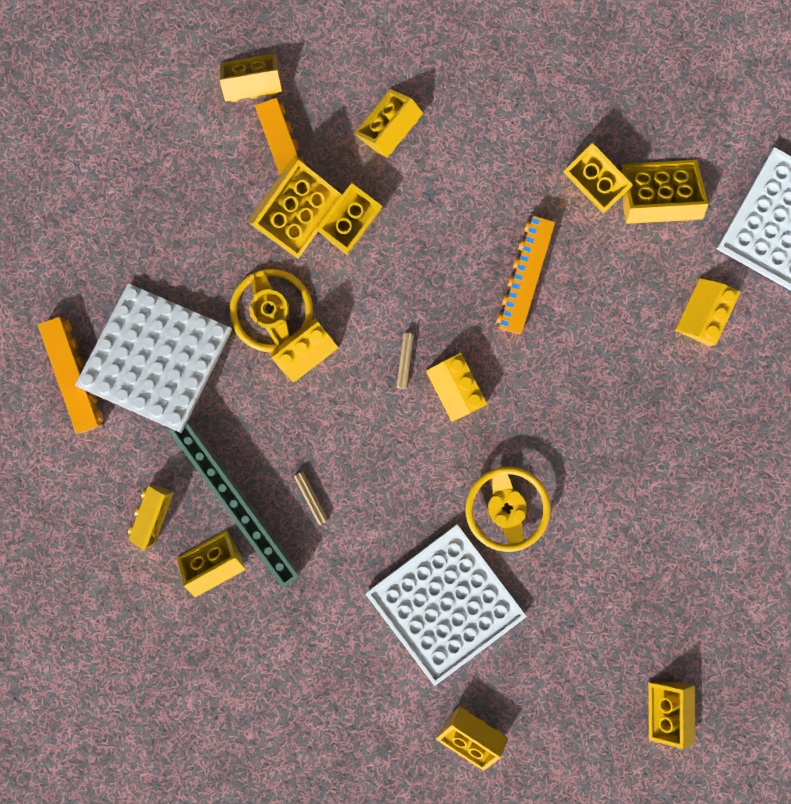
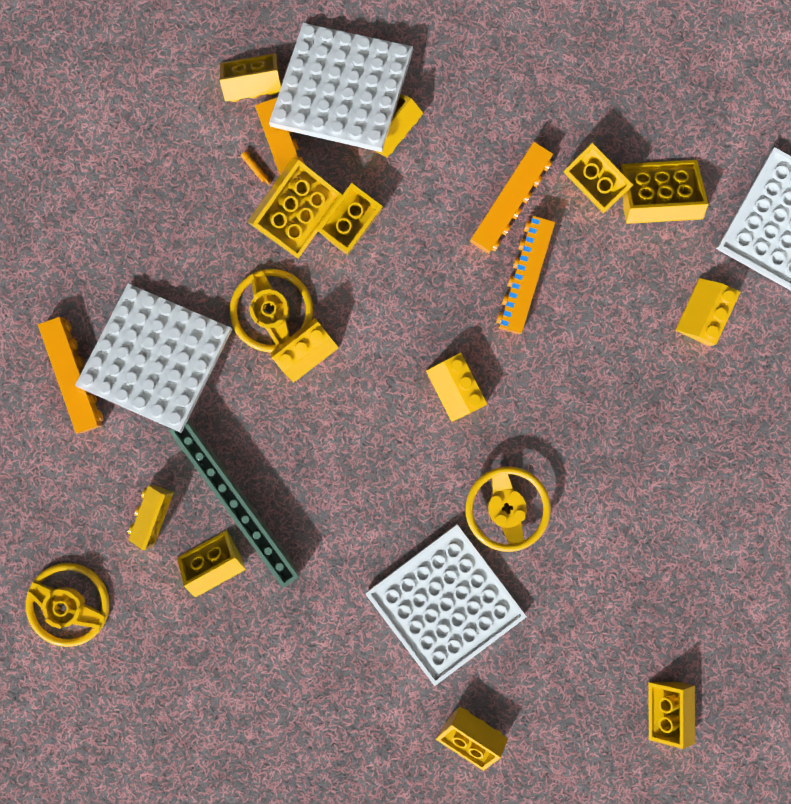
tan axle [294,471,328,525] -> none
tan axle [397,332,414,389] -> none
none -> yellow piece [26,563,110,647]
none -> light orange wheel [241,151,271,185]
none -> white plate [269,23,413,152]
none -> light orange brick [470,142,553,254]

